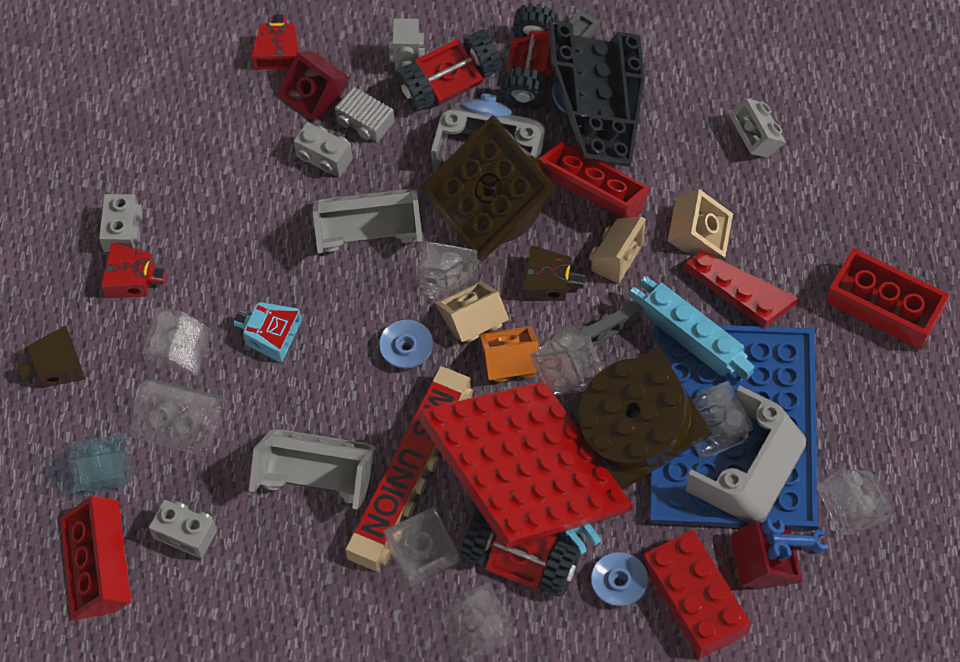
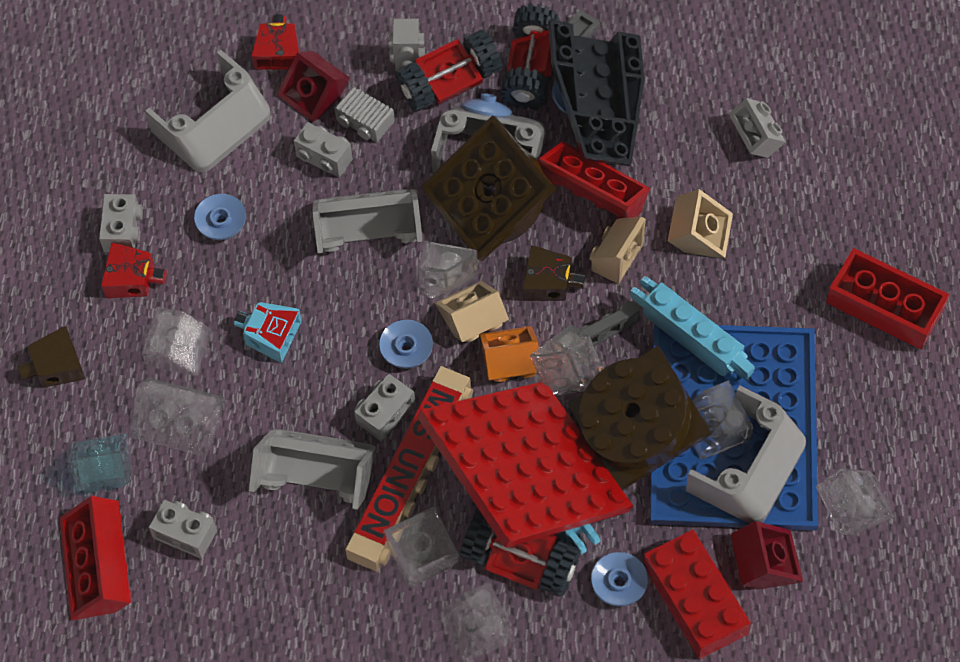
red wing [684,251,798,329] -> none
blue bar [761,518,829,560] -> none
none -> light grey windscreen [145,50,271,172]
none -> medium blue dish [194,194,246,240]
none -> light grey brick [354,374,415,441]

